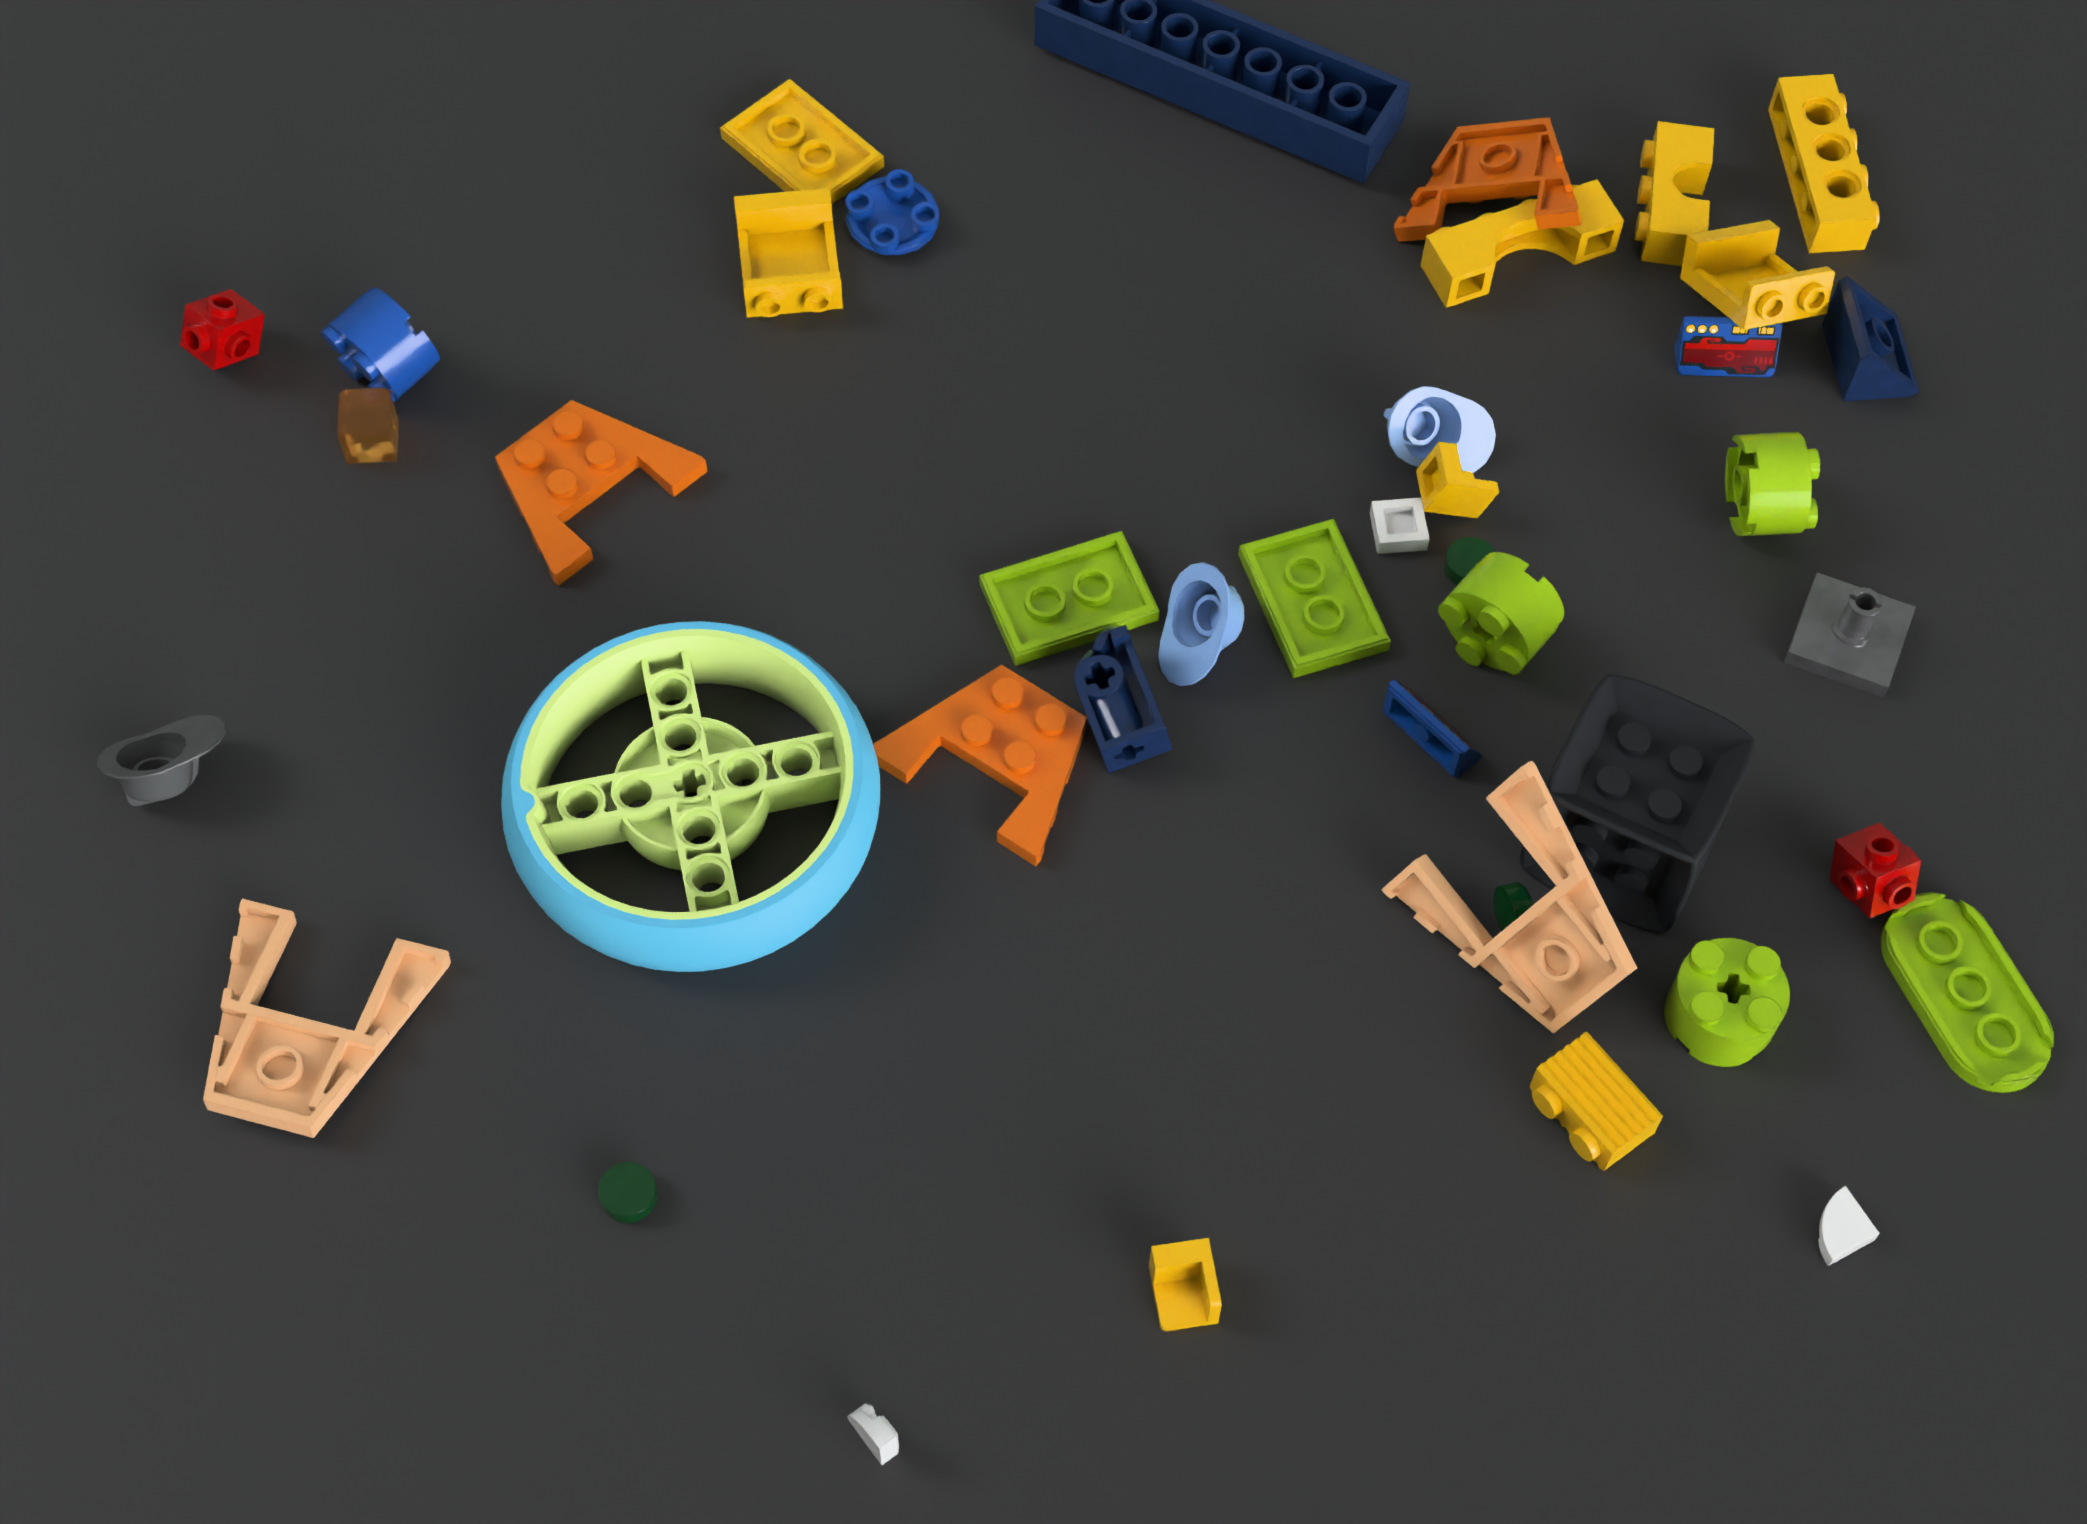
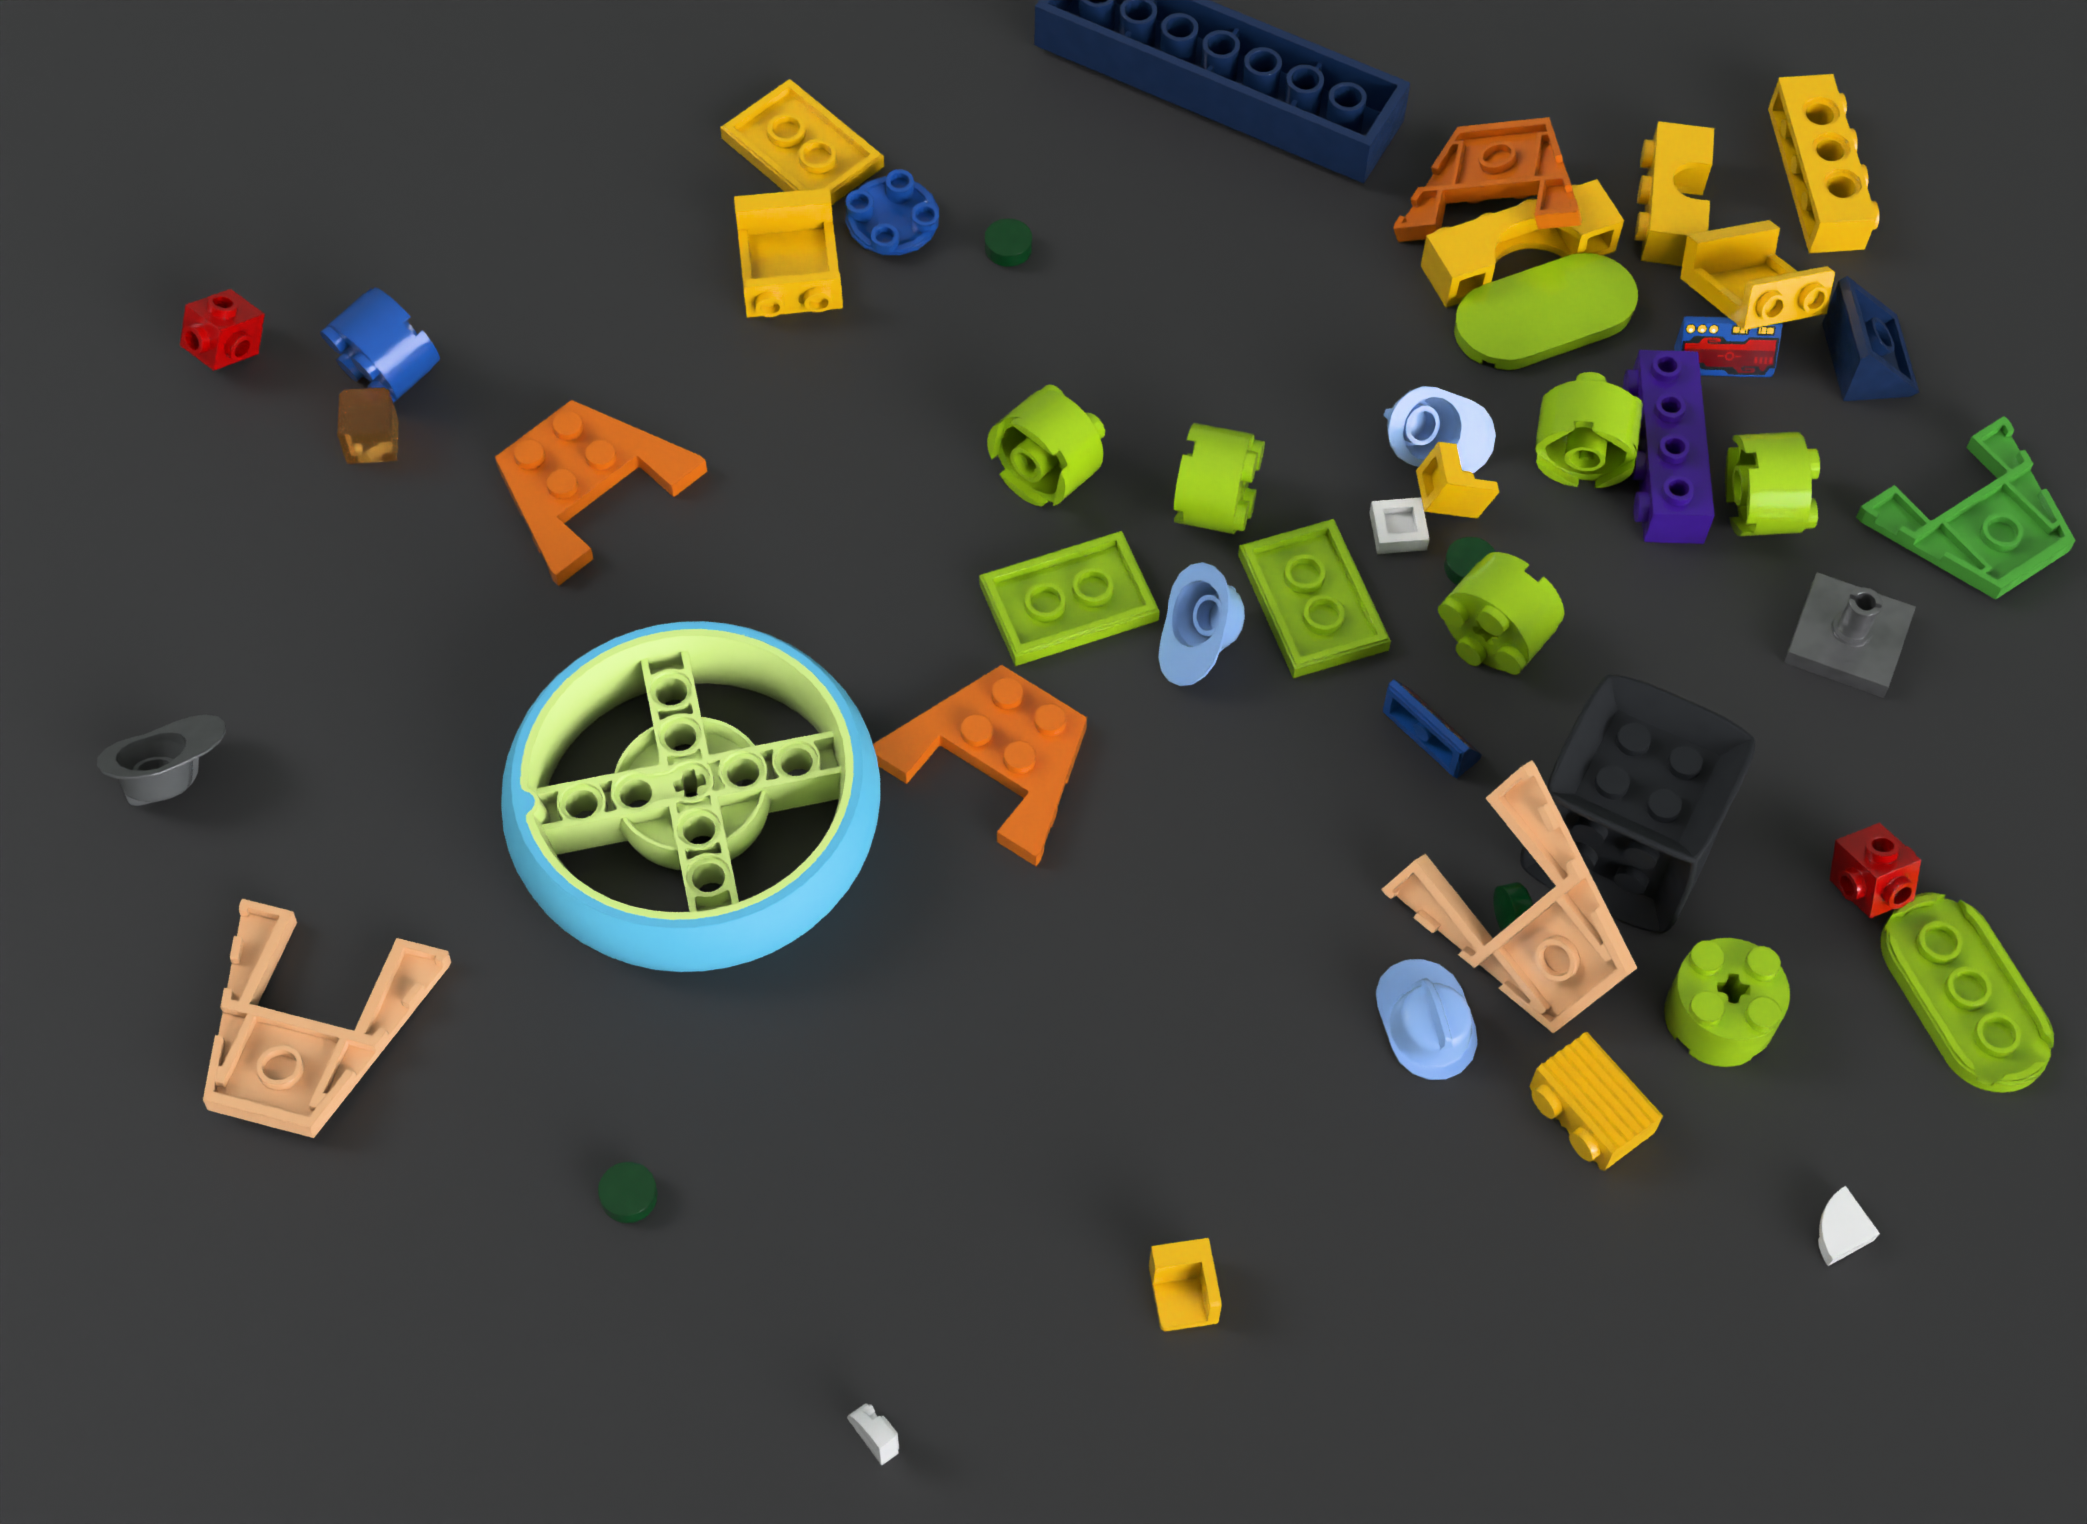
dark blue piece [1074,625,1172,774] -> none
none -> dark green tile [985,218,1032,267]
none -> lime brick [987,384,1105,507]
none -> lime brick [1174,423,1265,534]
none -> light blue piece [1376,959,1478,1080]
none -> lime tile [1454,253,1638,370]
none -> lime brick [1535,372,1643,488]
none -> dark purple brick [1623,350,1715,544]
none -> bright green wing [1856,416,2076,600]

